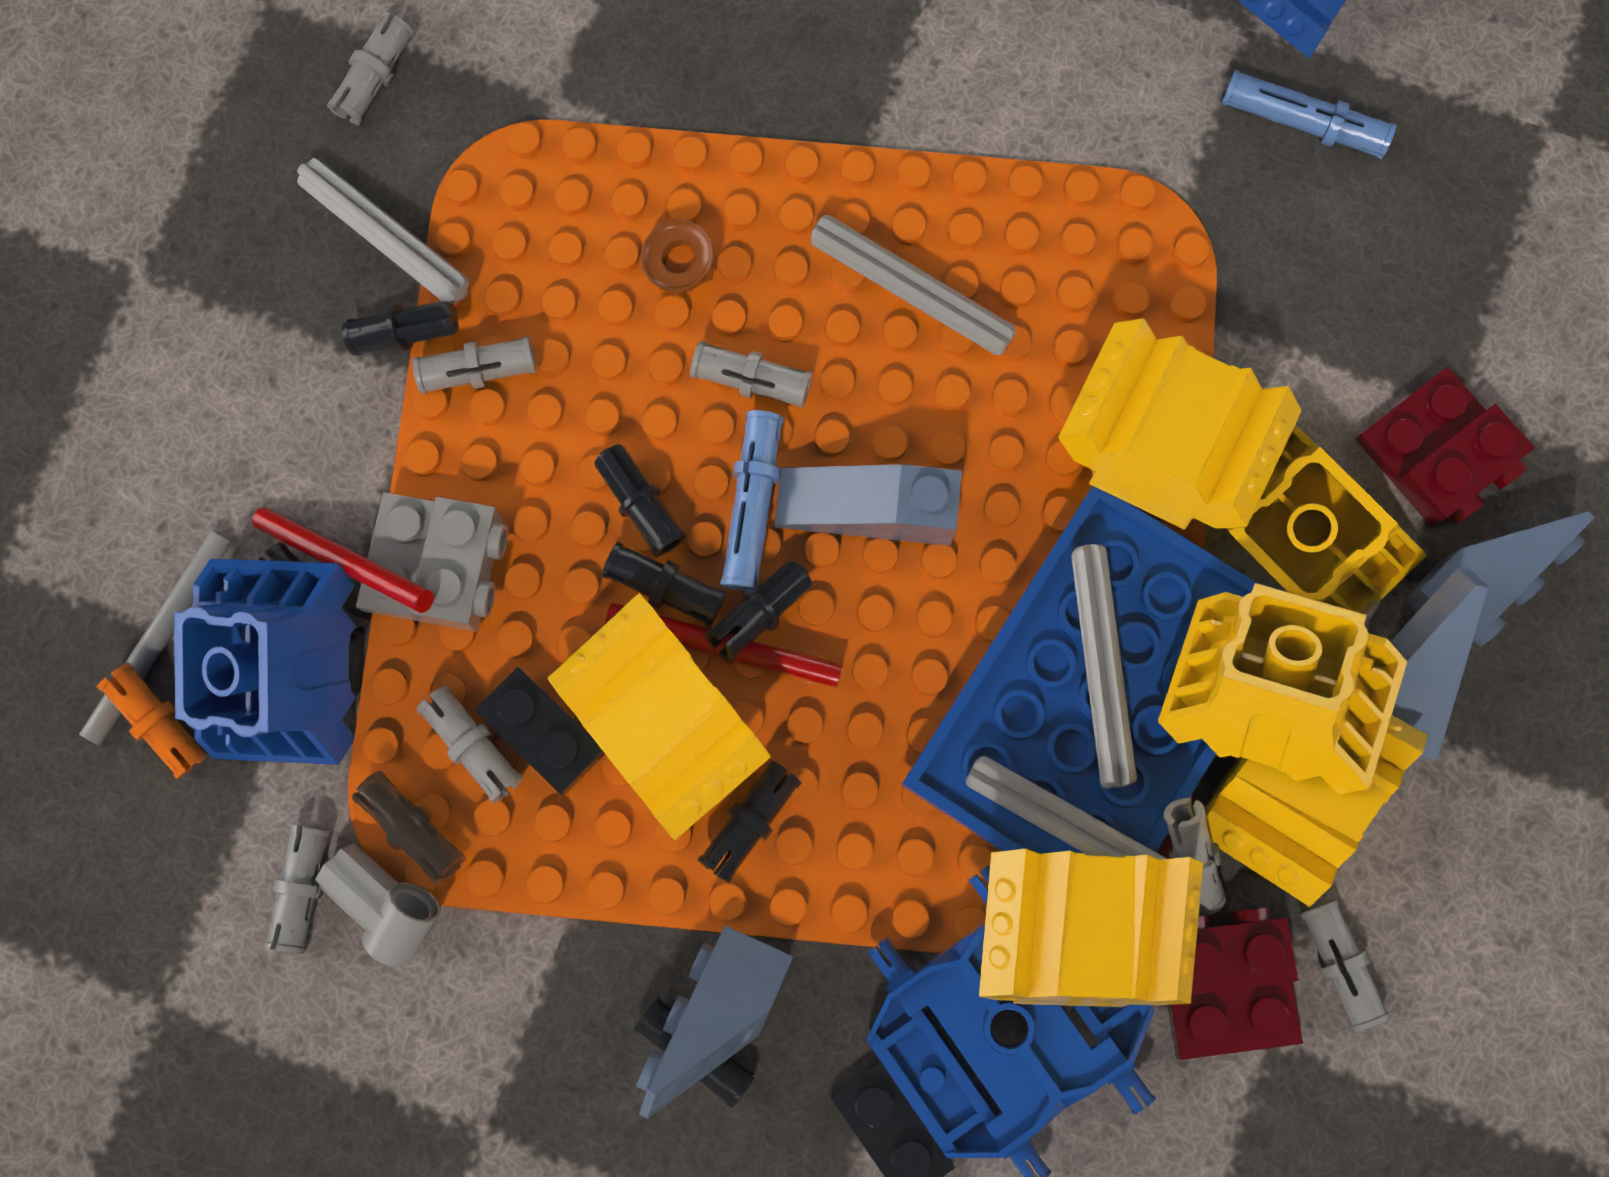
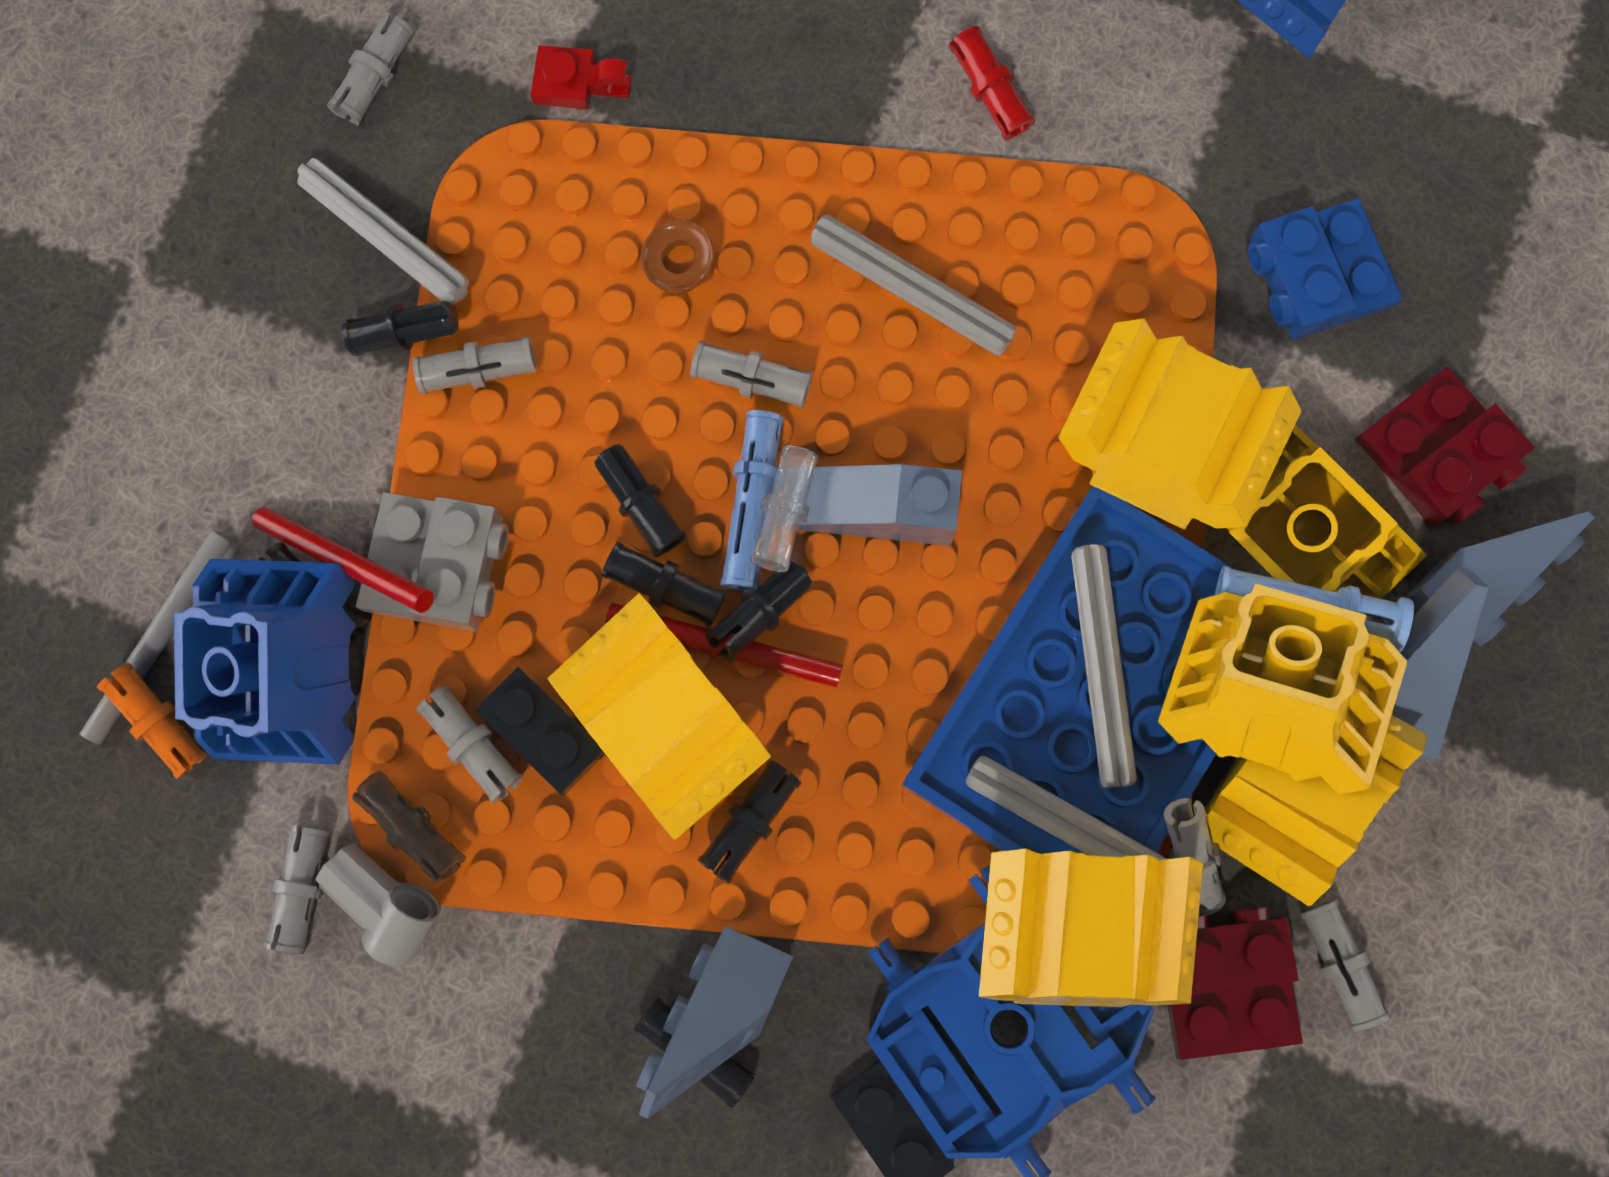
medium blue pin [1221,69,1397,160] -> none
none -> red plate [530,45,632,110]
none -> clear pin [751,446,819,572]
none -> red pin [949,26,1036,141]
none -> light blue pin [1215,566,1414,652]
none -> blue plate [1248,198,1403,341]

